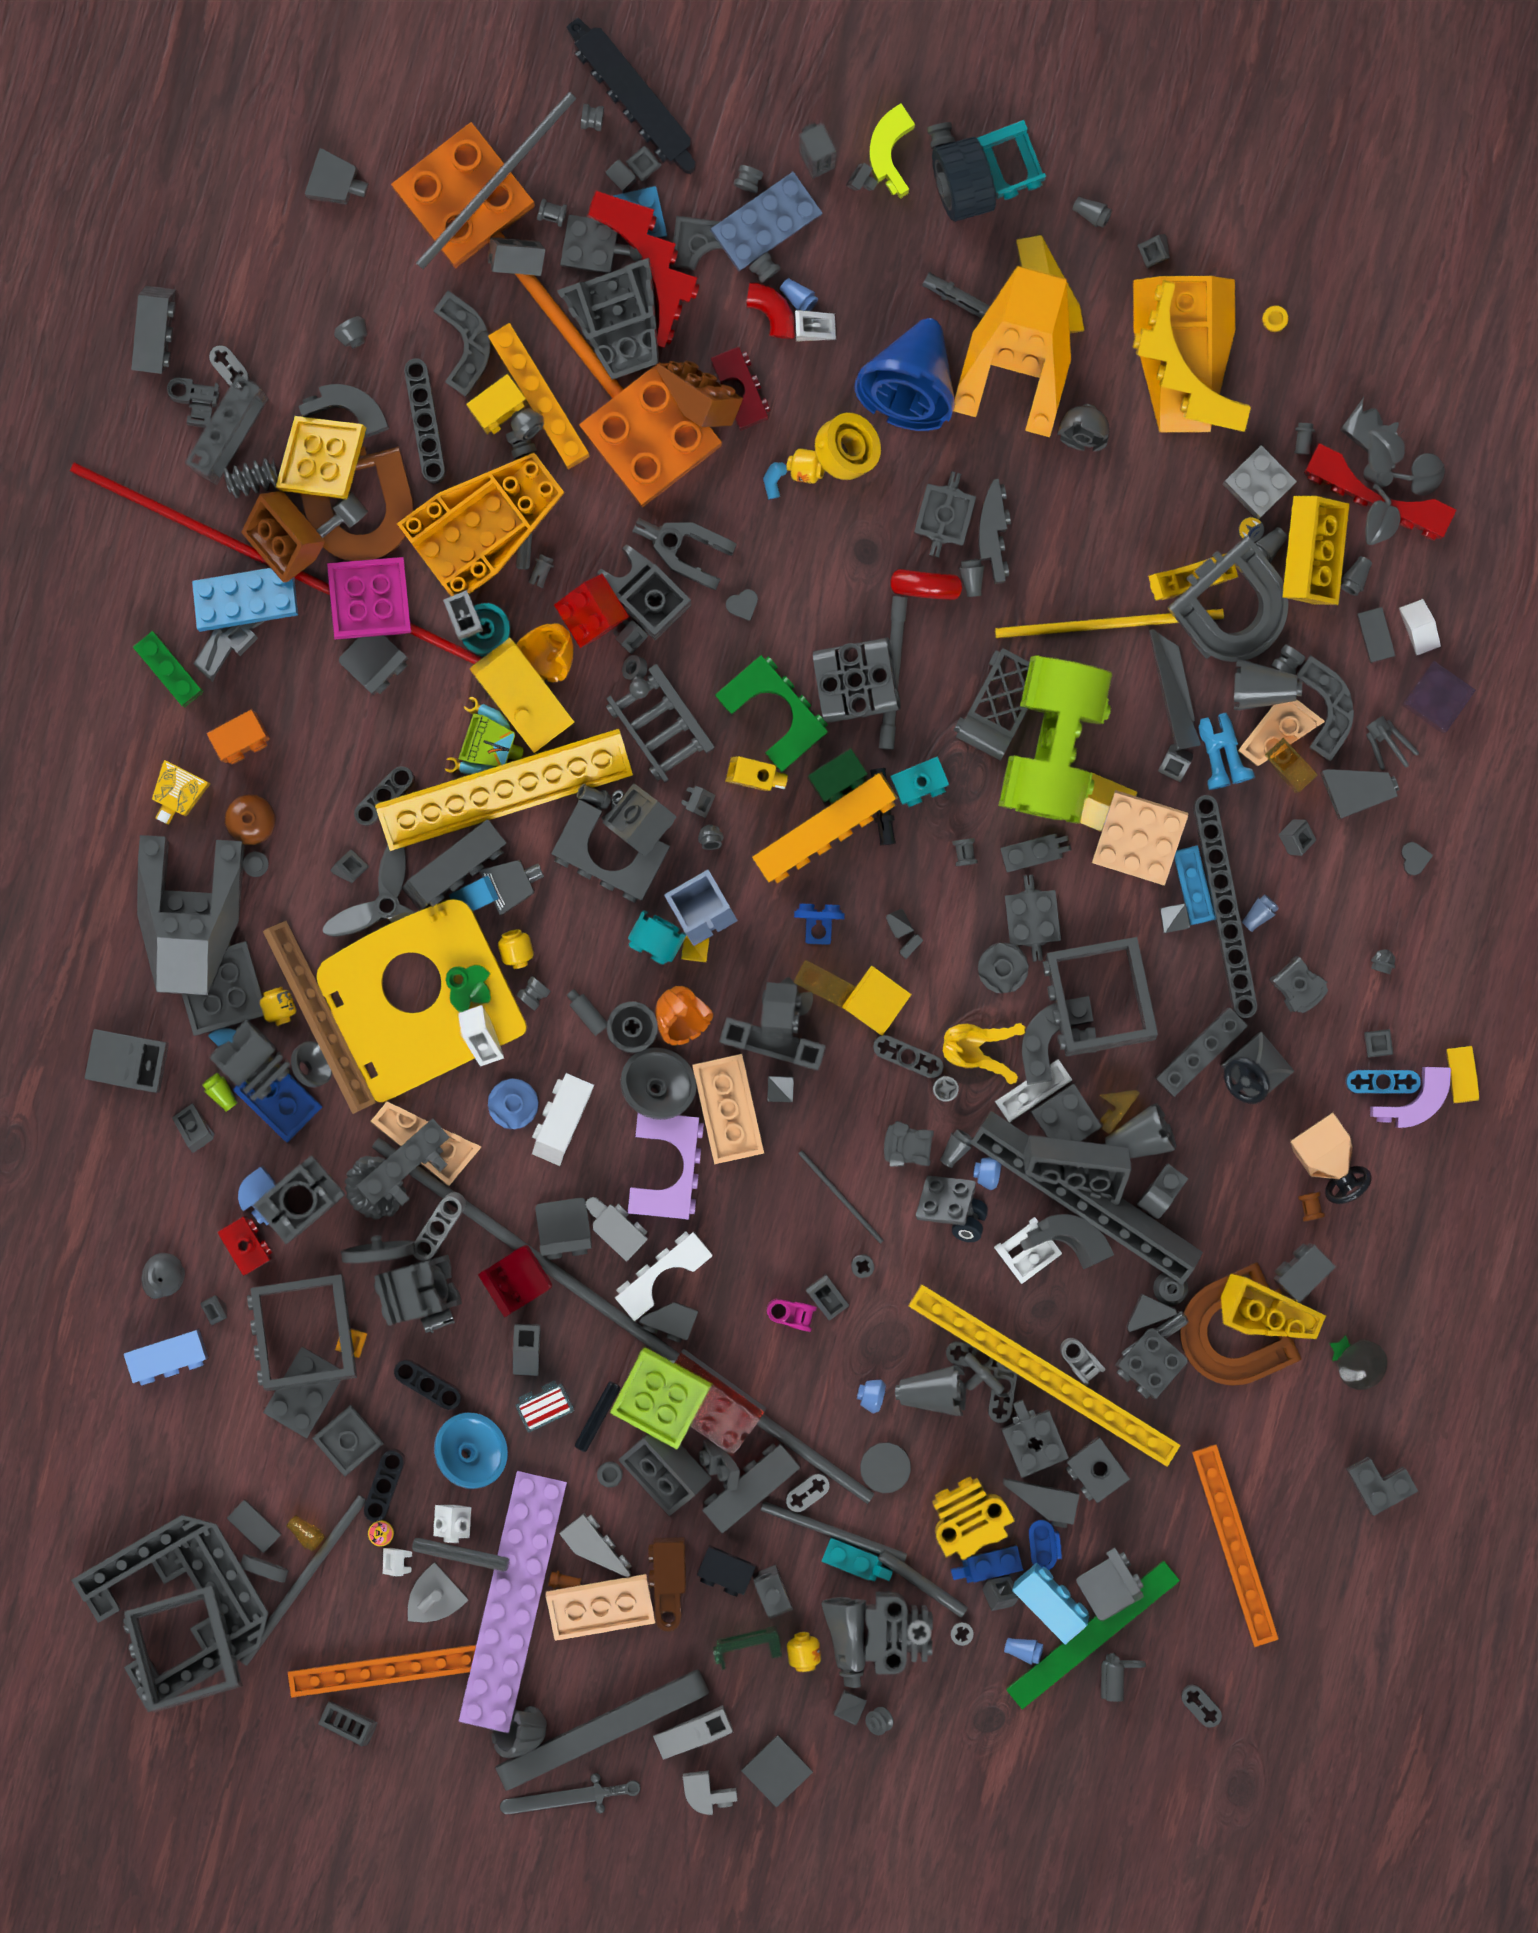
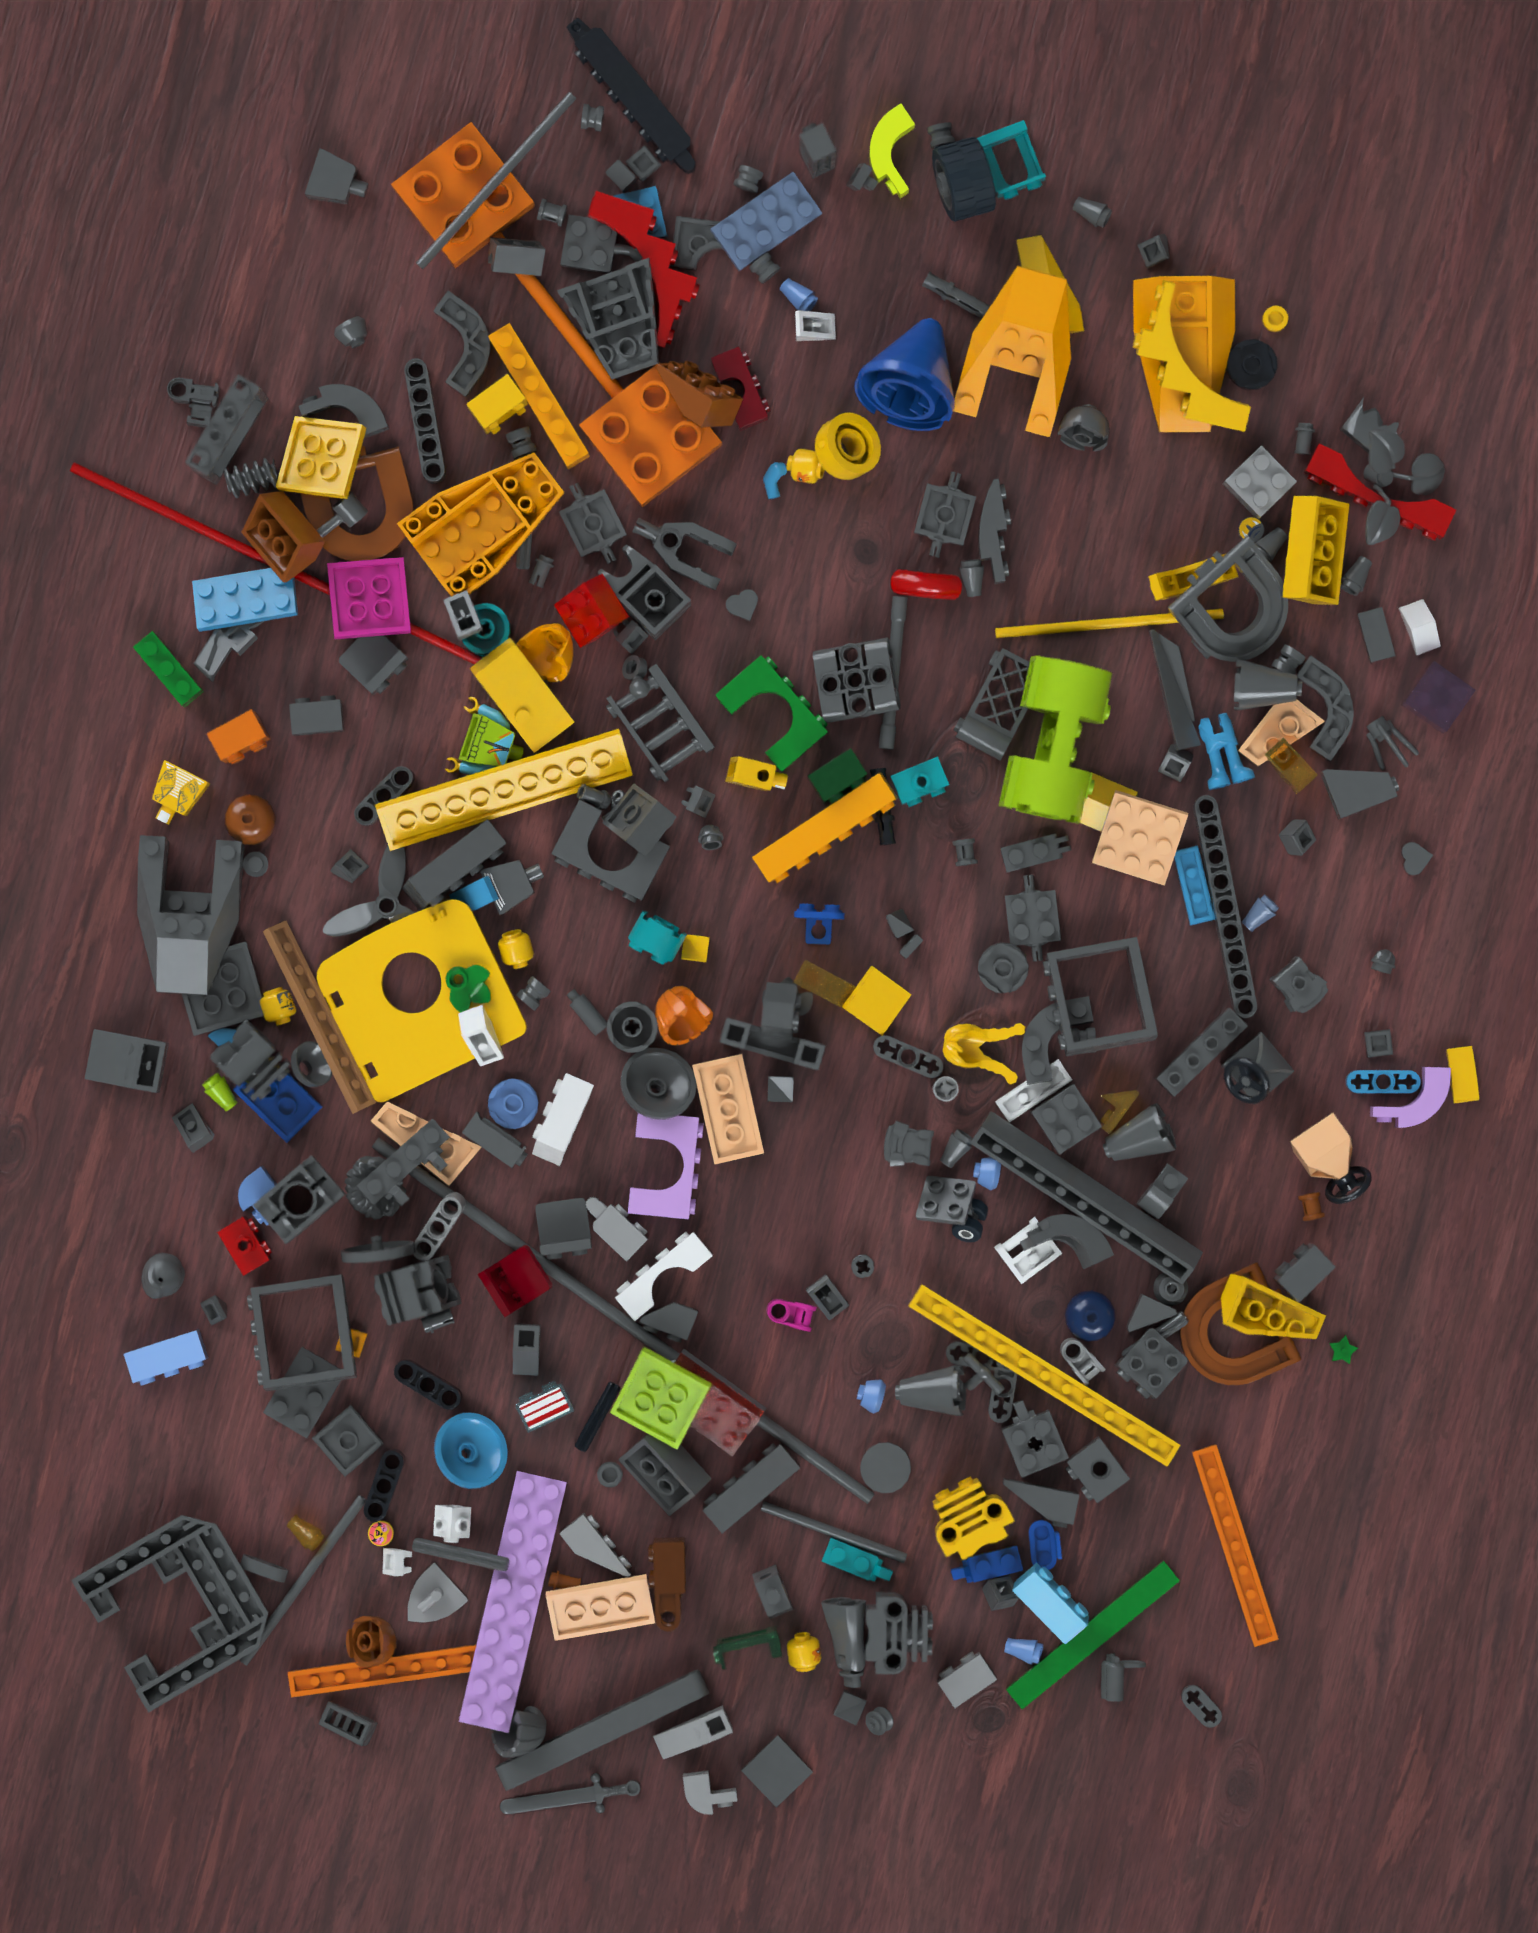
dark grey window [123,1586,243,1712] -> none
dark grey wedge [131,286,176,374] -> none
light grey beam [209,345,249,389] -> none
dark grey tile [227,1499,281,1553] -> none
dark grey cone [511,408,544,441] -> none
sand blue piece [664,870,738,946] -> none
black brick [697,1545,756,1597] -> none
dark grey slope [699,1439,740,1491] -> none
red cylinder [747,282,795,339] -> none
light grey beam [786,1473,829,1512] -> none
dark grey piece [798,1150,884,1244] -> none
dark grey piece [878,1550,968,1618] -> none
light grey bush [908,1620,931,1644] -> none
light grey bush [951,1622,974,1646] -> none
dark grey wedge [1023,1135,1131,1205] -> none
dark grey bracket [1076,1548,1144,1621] -> none
dark grey slope [1159,903,1190,933] -> none
clear smoke dish [1337,1339,1388,1390] -> none
dark grey brick [1346,1457,1418,1516] -> none
none -> dark grey brick [289,695,345,736]
none -> dark orange cylinder [346,1616,397,1667]
none -> dark grey window [462,1112,528,1168]
none -> dark grey plate [559,482,627,565]
none -> light grey brick [937,1652,997,1708]
none -> dark blue cylinder [1065,1290,1116,1341]
none -> black tile [1227,339,1277,390]

